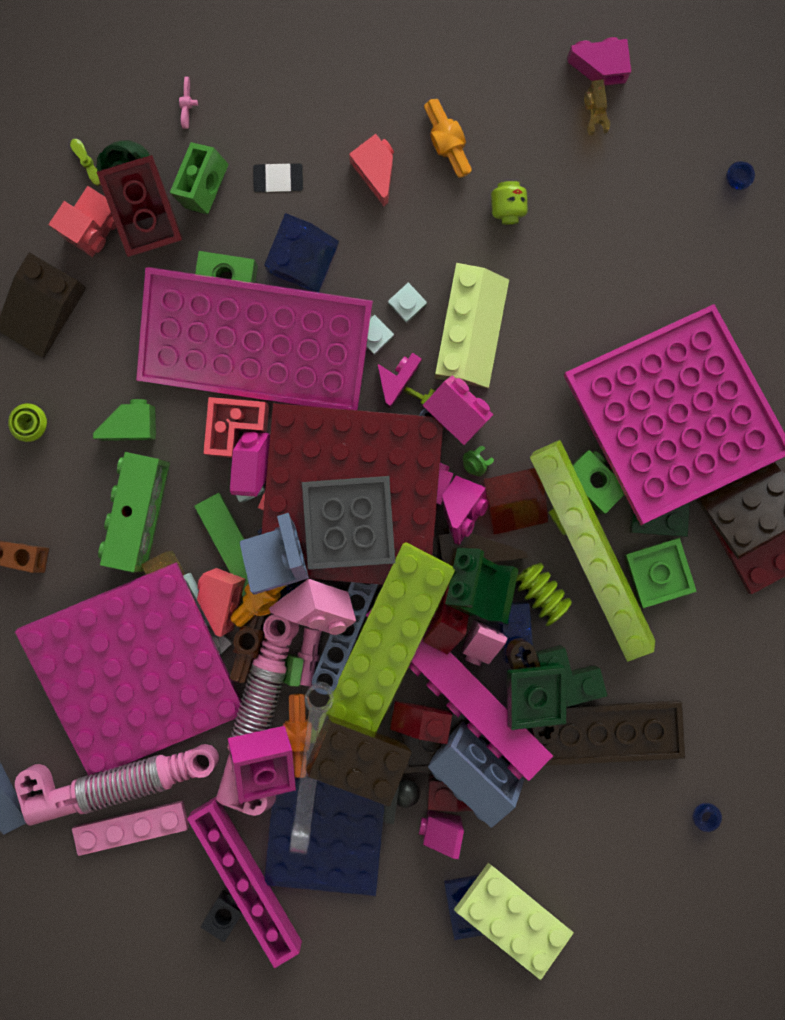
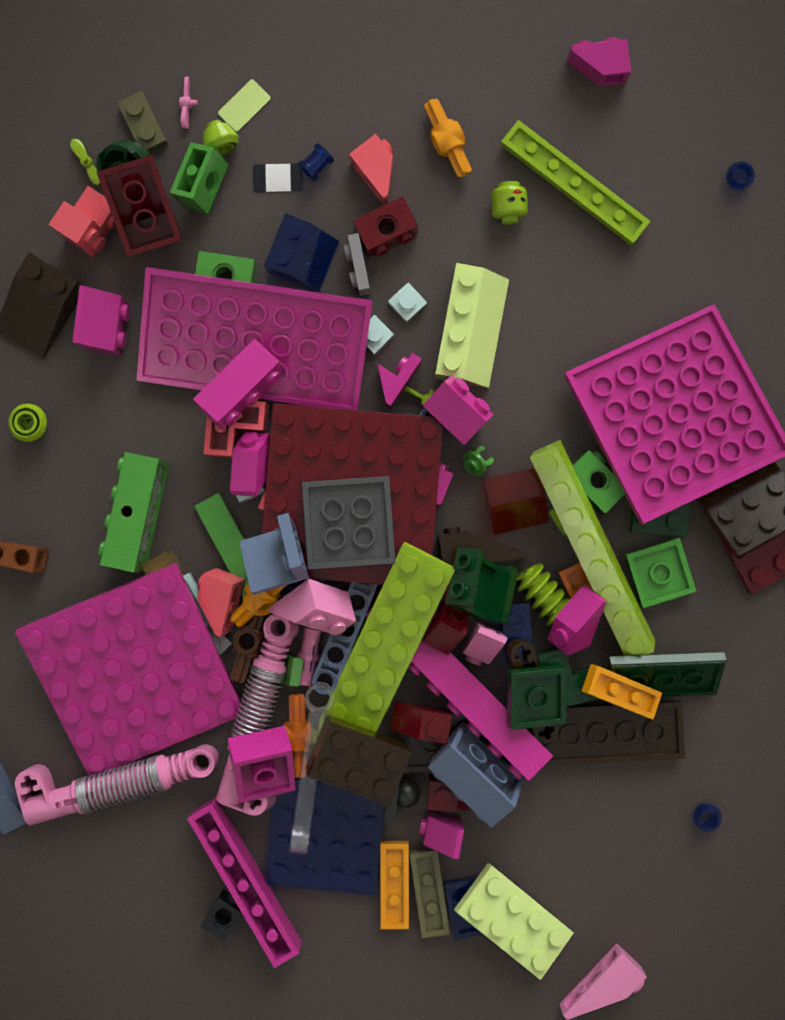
bright pink plate [72,800,189,856] -> none
bright green slope [93,399,156,441] -> none
dark pink slope [442,476,489,545] -> none
clear yellow plate [584,79,610,136] -> none
none -> dark pink slope [72,286,130,356]
none -> olive plate [117,91,168,153]
none -> dark pink brick [193,339,282,430]
none -> lime cone [203,120,239,156]
none -> yellowish green sticker [218,79,271,131]
none -> clear blue bush [297,143,334,182]
none -> light grey plate [344,233,370,296]
none -> dark red brick [353,196,418,257]
none -> light orange plate [380,841,409,929]
none -> olive plate [409,848,450,939]
none -> lime plate [500,120,651,246]
none -> dark pink slope [547,585,607,656]
none -> orange plate [557,562,592,598]
none -> bright pink slope [559,943,647,1020]
none -> light orange plate [581,664,662,720]
none -> dark green tile [607,652,727,697]

